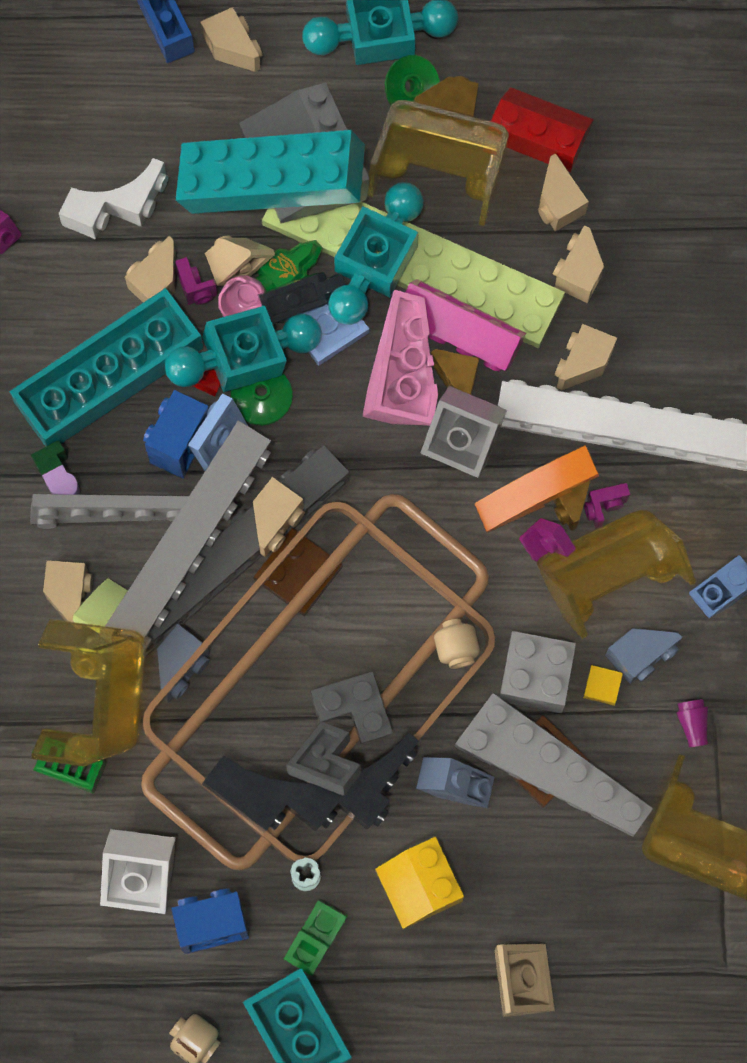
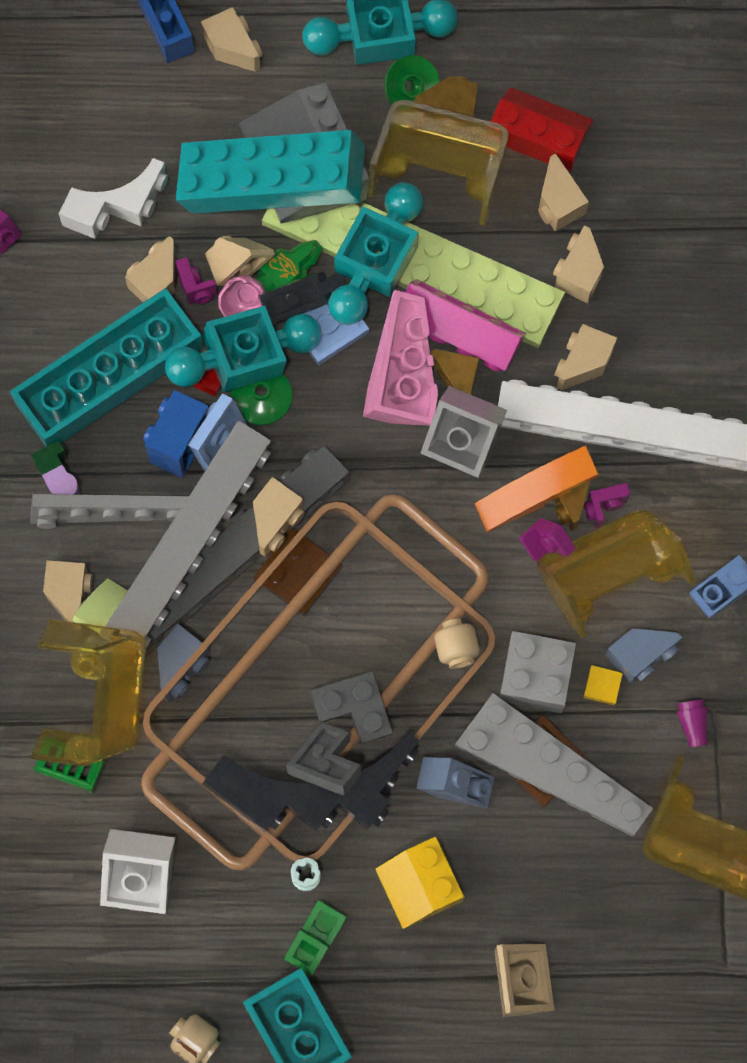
blue brick [171,888,249,954] -> none

